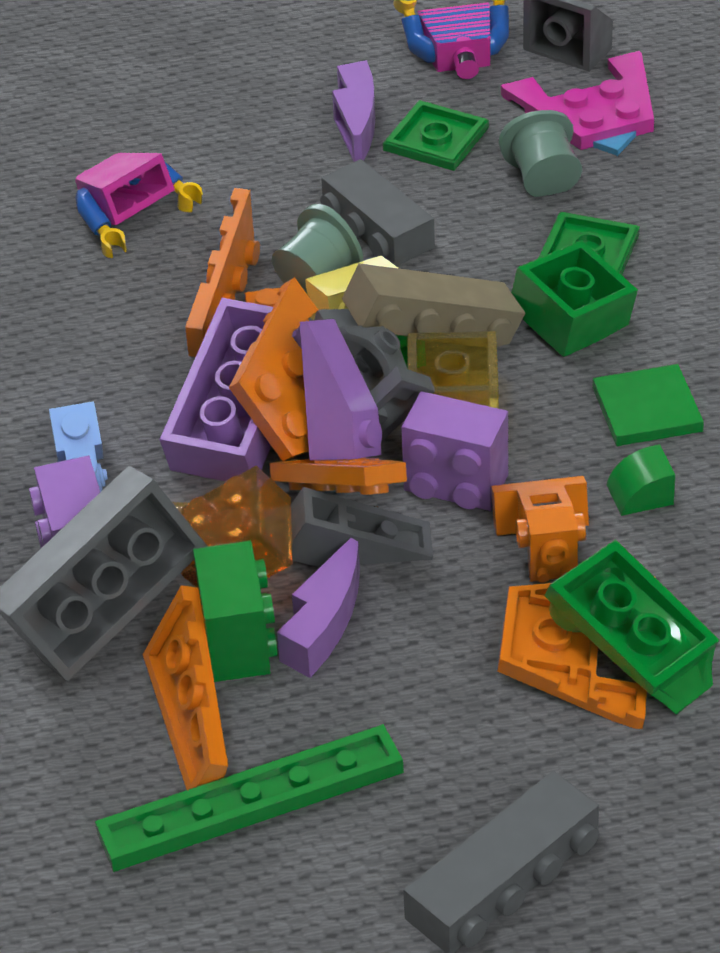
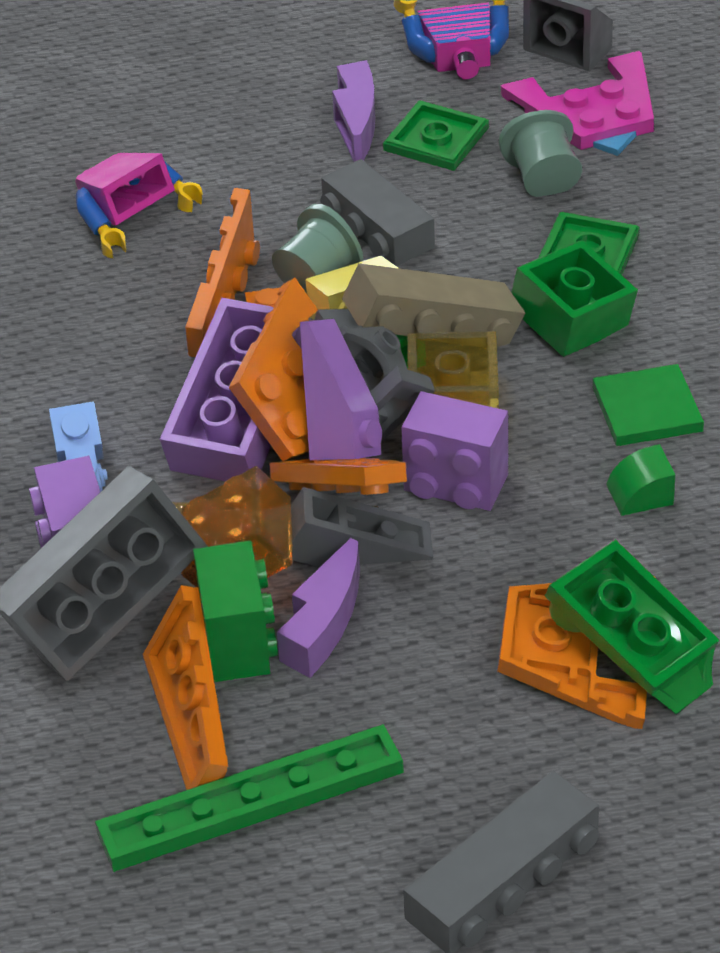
orange tile [491,476,589,583] -> none

